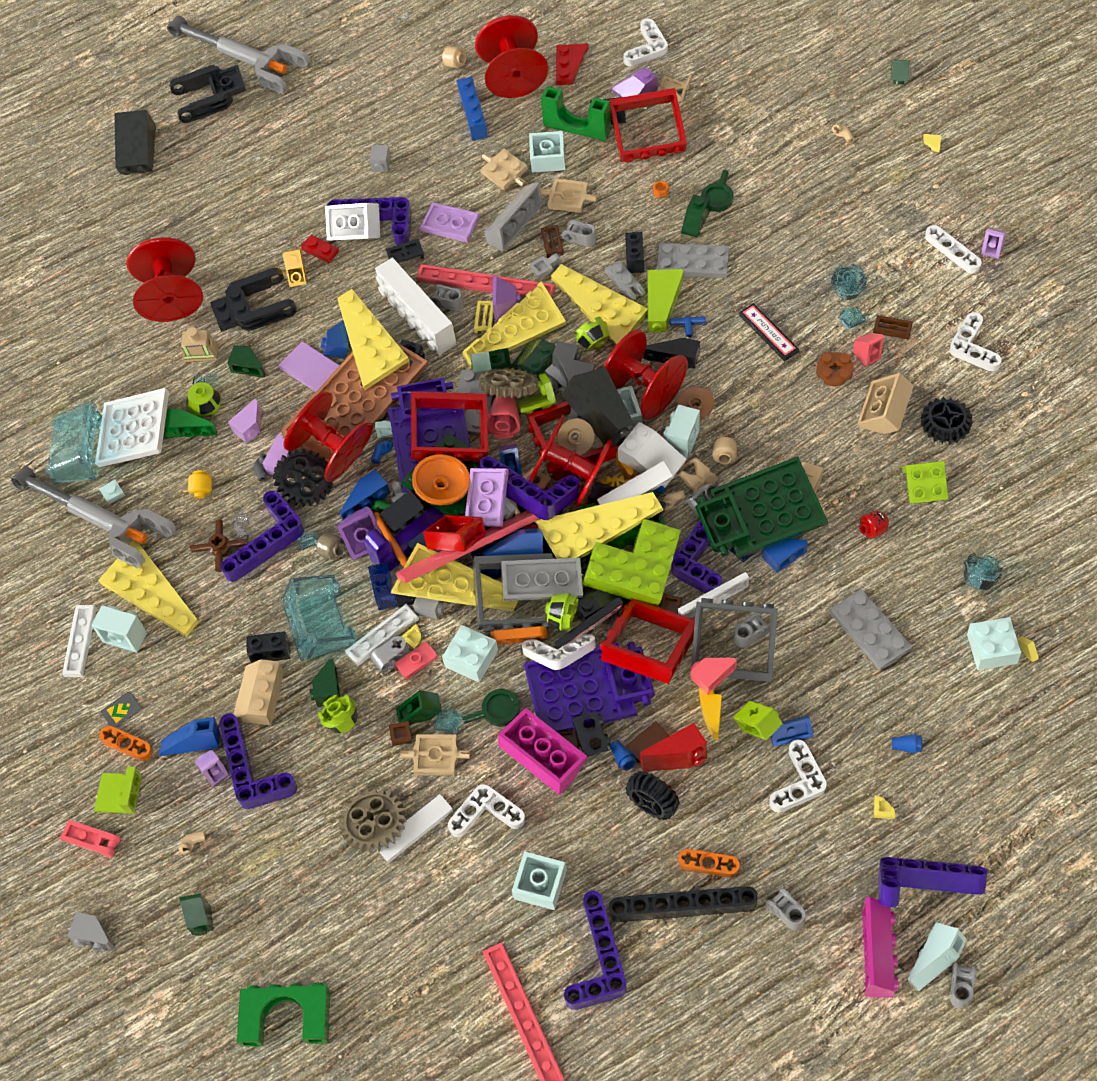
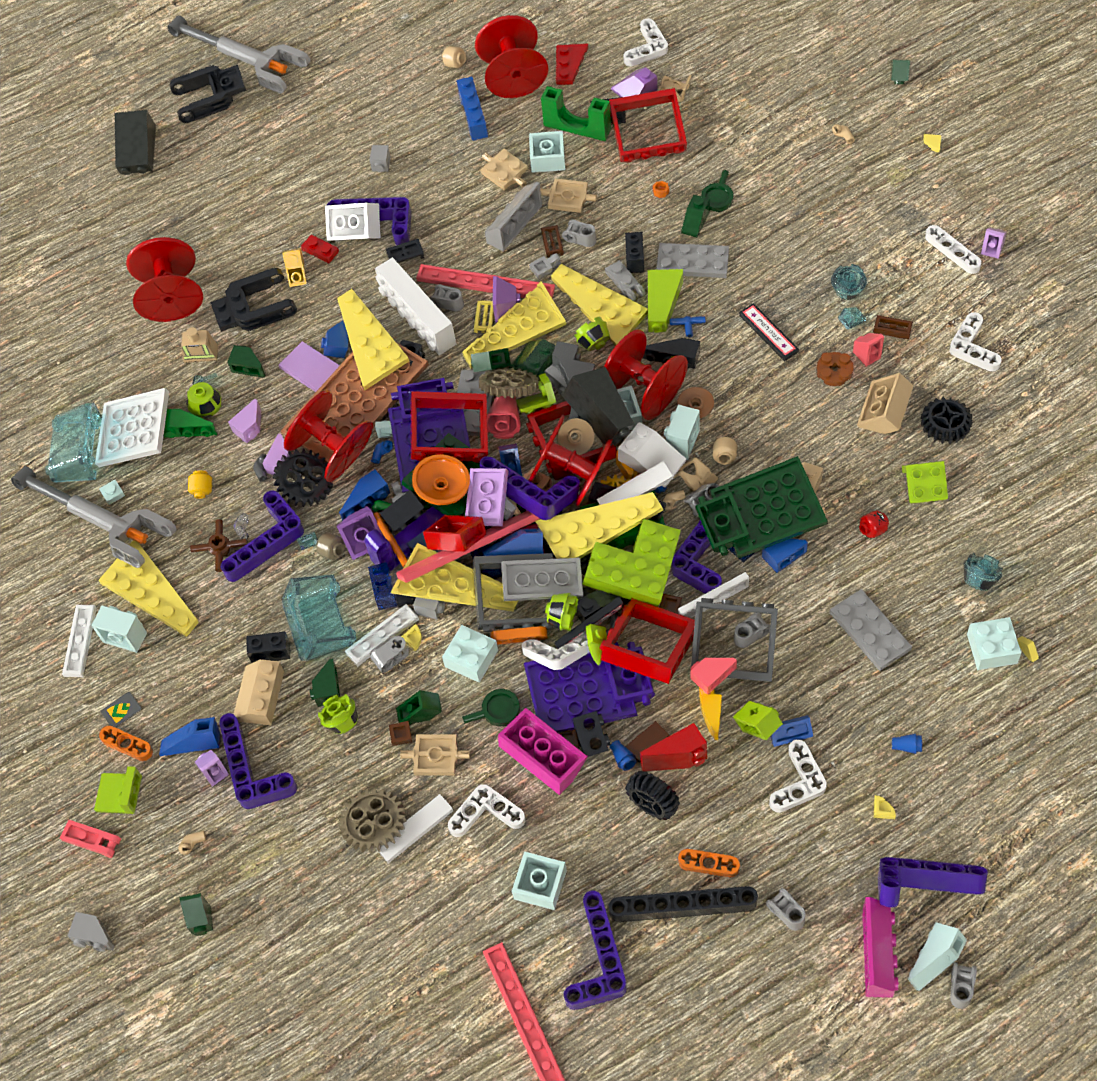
green arch [237,982,330,1047] -> none
coral plate [394,641,438,680] -> none
lavender tile [420,202,480,243] -> none
clear light blue slope [434,709,462,733] -> none
none -> lime plate [586,624,607,665]

